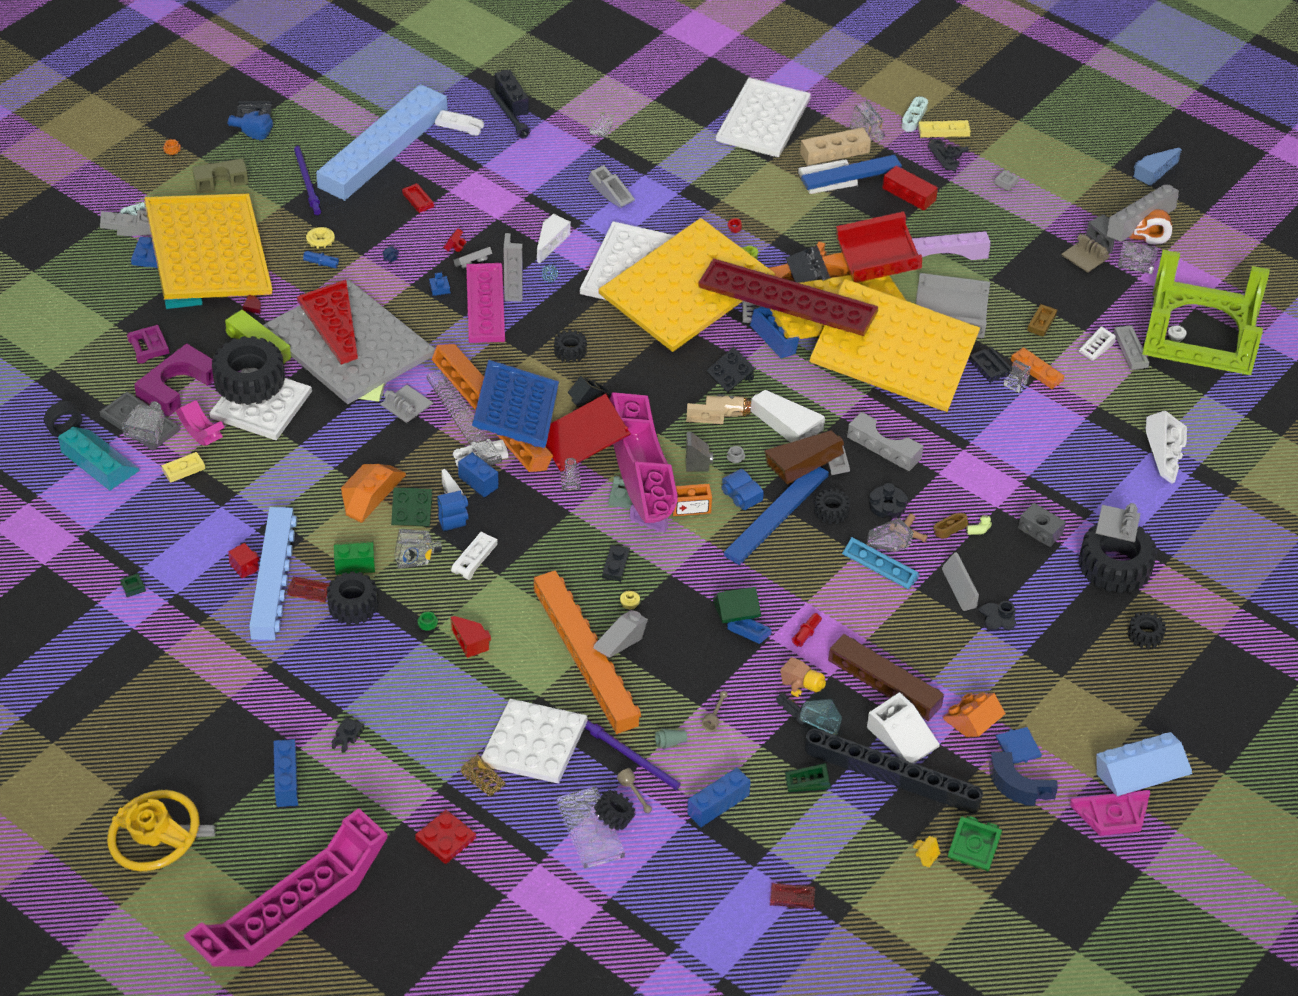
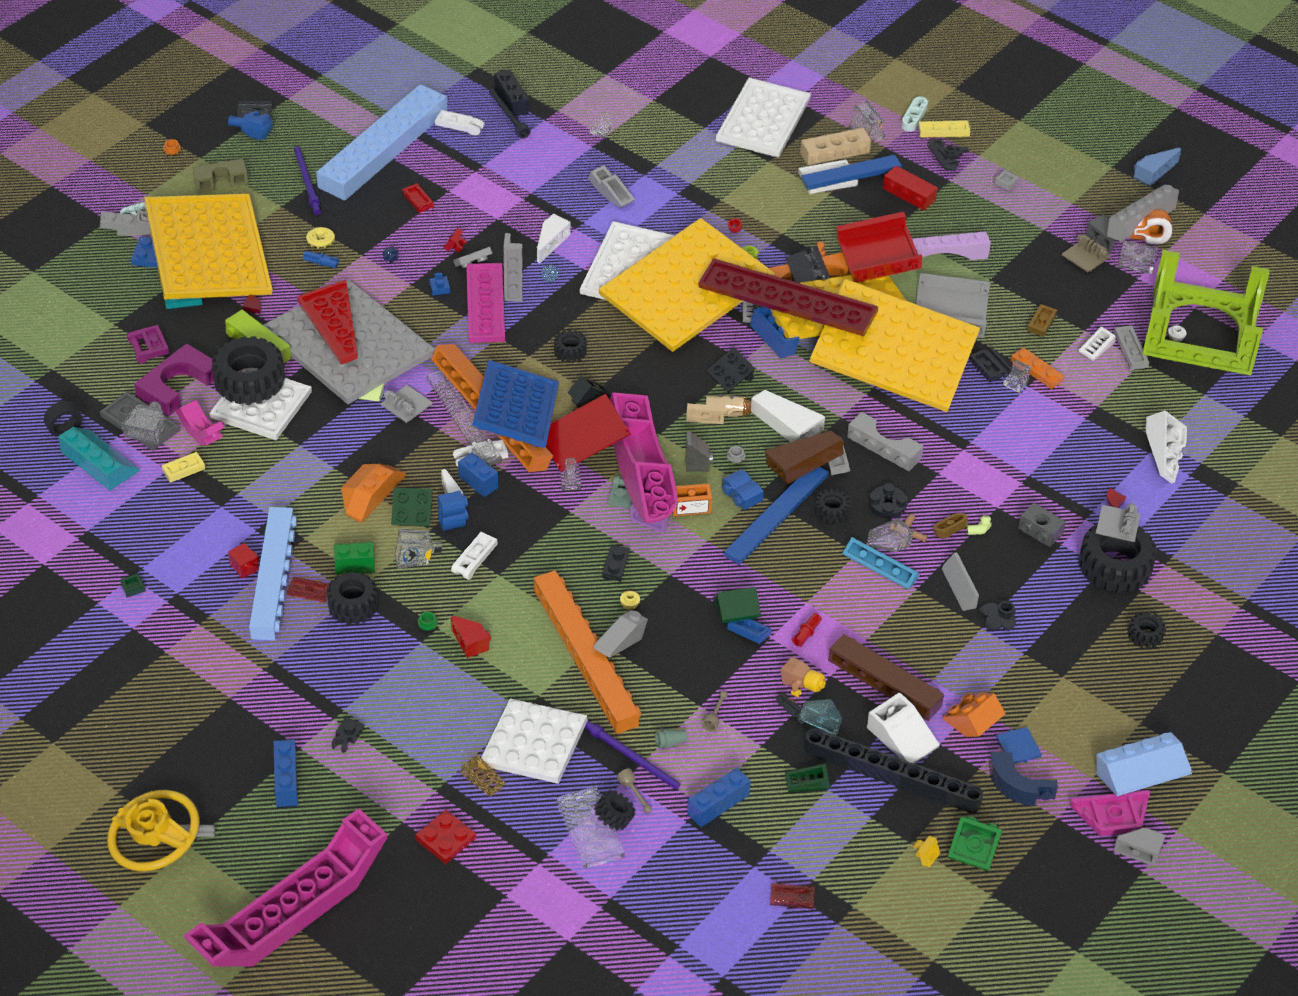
none -> red tile [1106,488,1126,508]
none -> light grey slope [1114,828,1166,867]

